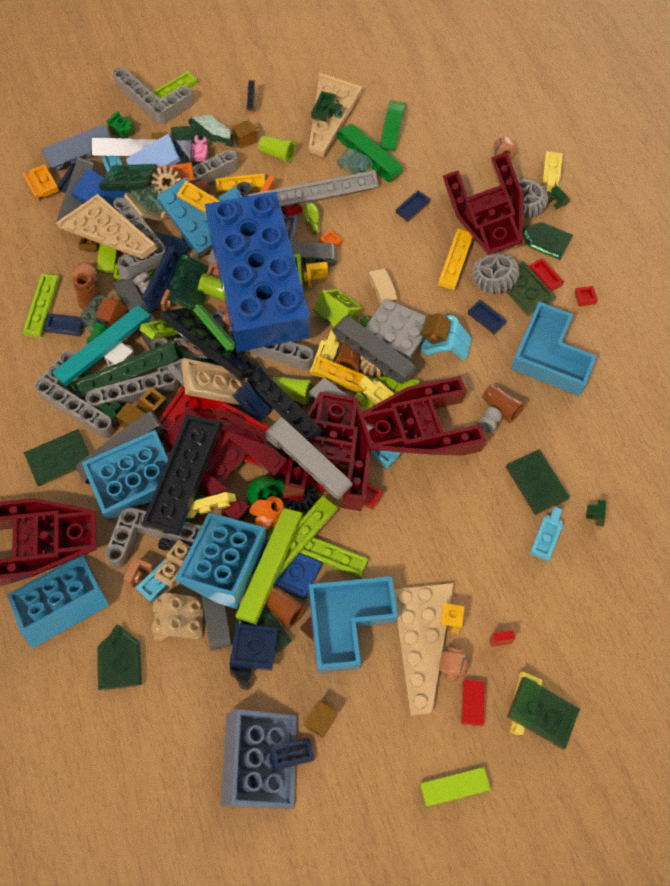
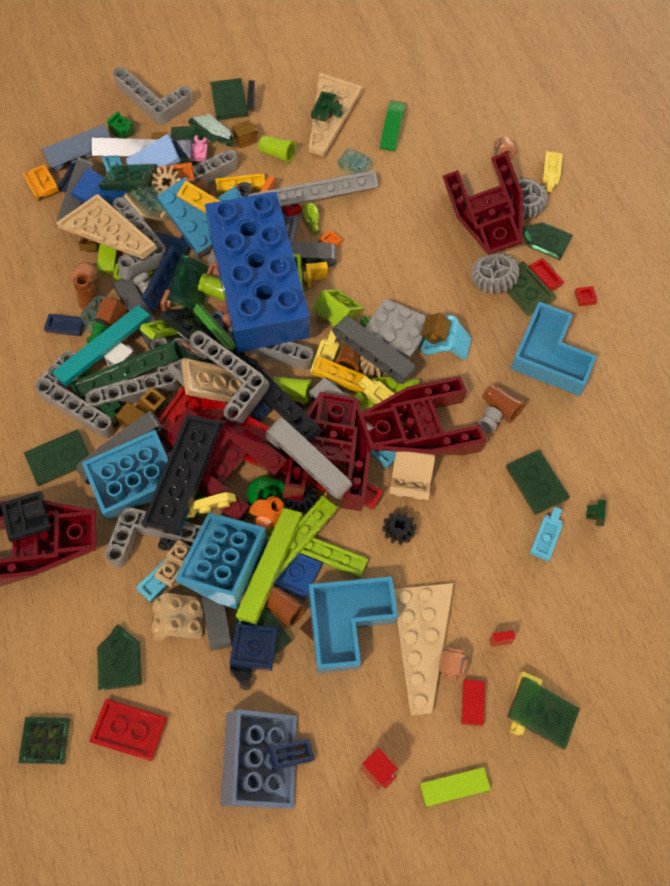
dark azure slope [7,556,109,649] -> none
lime tile [22,273,60,338] -> none
nougat bracket [123,558,154,588] -> none
lime tile [152,71,198,100] -> none
pearl gold brick [304,700,337,739] -> none
green beam [337,123,403,182] -> none
tan slope [368,269,397,305] -> none
dark blue tile [396,190,431,222] -> none
yellow plate [438,229,473,290] -> none
yellow bracket [441,603,464,633] -> none
dark blue tile [467,300,507,335] -> none
dark green tile [548,185,570,209] -> none
none -> black plate [1,491,52,542]
none -> clear green tile [18,717,71,765]
none -> red tile [89,699,168,762]
none -> light grey beam [190,331,269,425]
none -> clear green tile [210,78,248,120]
none -> red brick [361,748,398,790]
none -> black gear [382,510,417,545]
none -> tan bracket [389,452,435,500]

